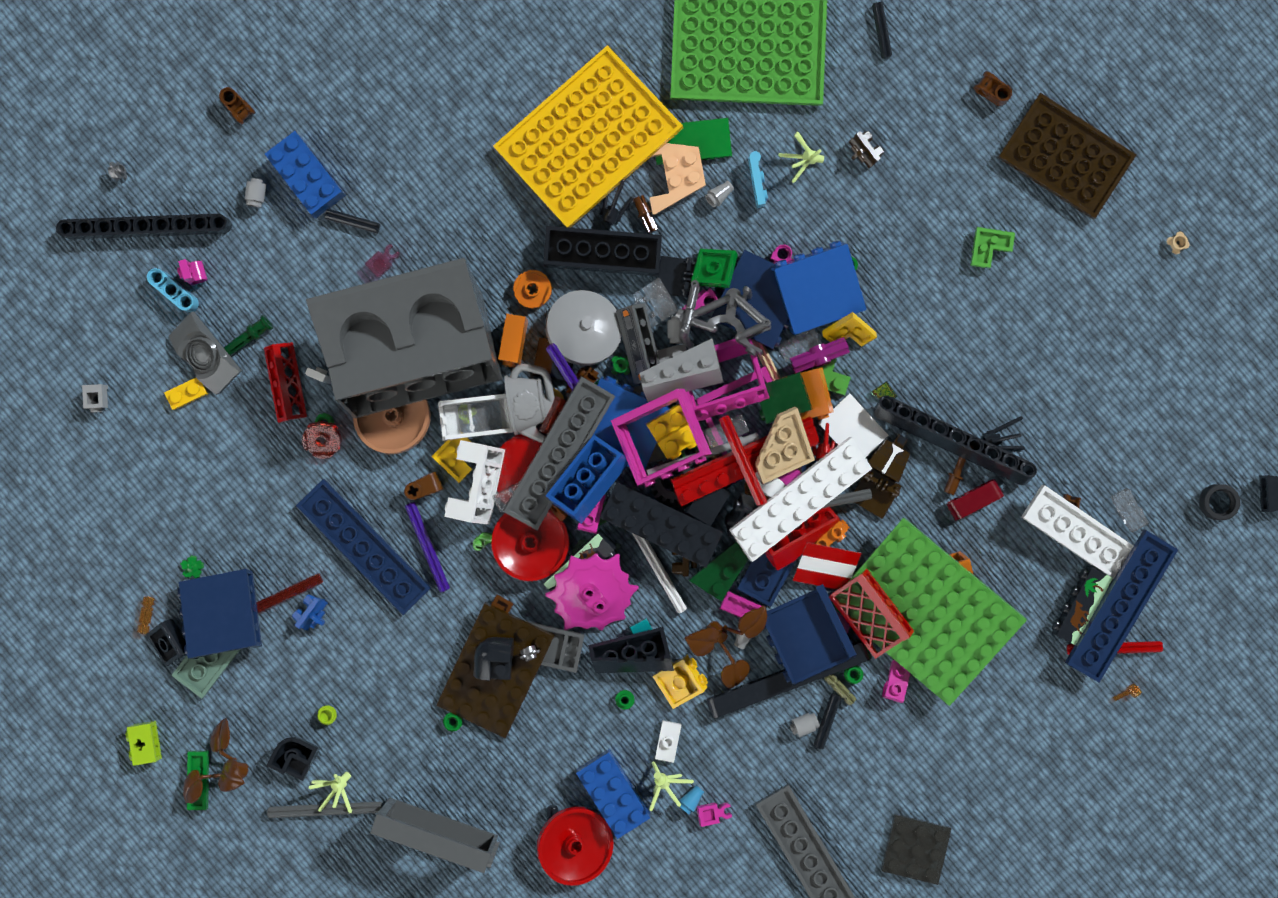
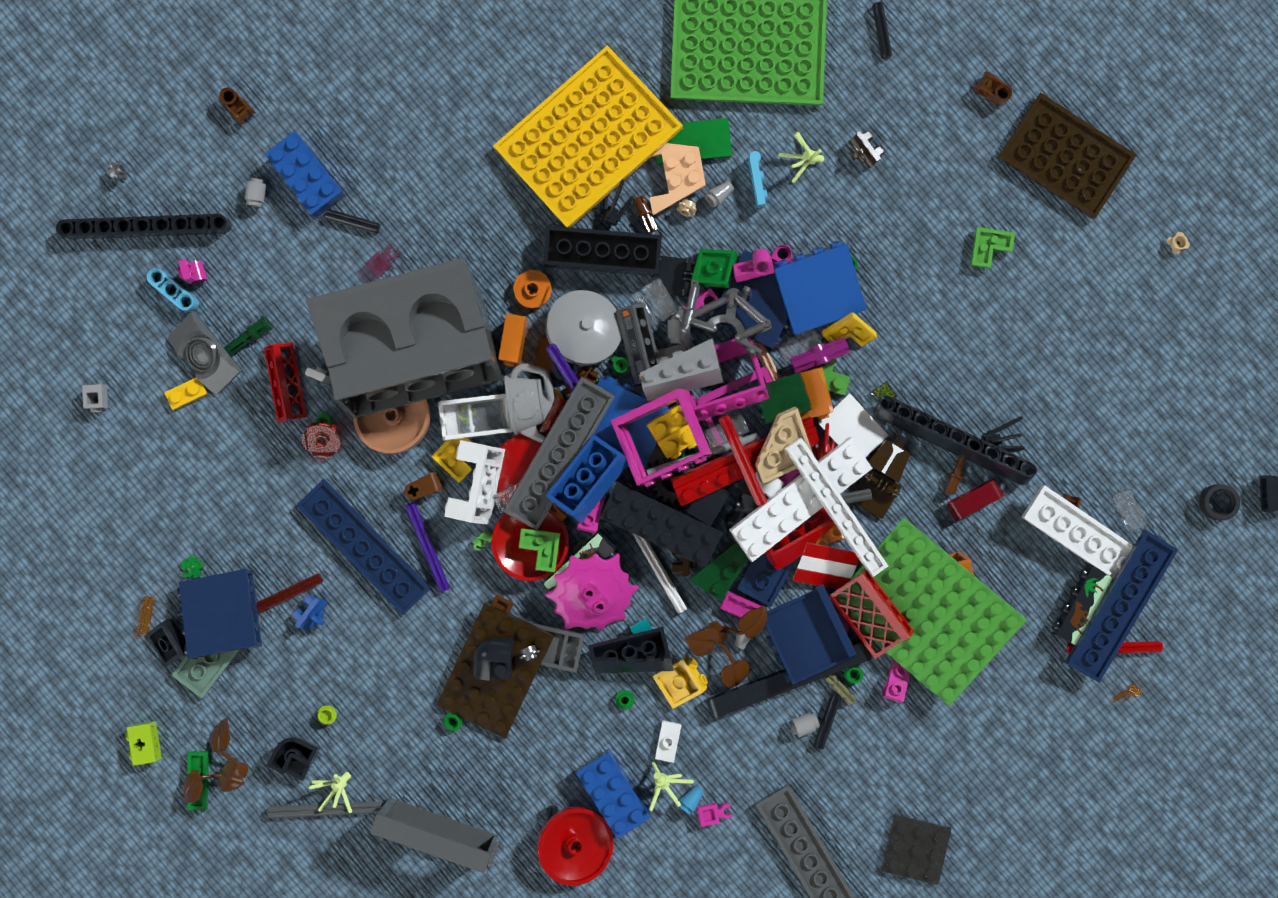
none -> bright green plate [519,529,560,572]
none -> tan plate [677,199,697,217]
none -> dark pink plate [733,249,774,282]
none -> white tile [784,437,888,577]

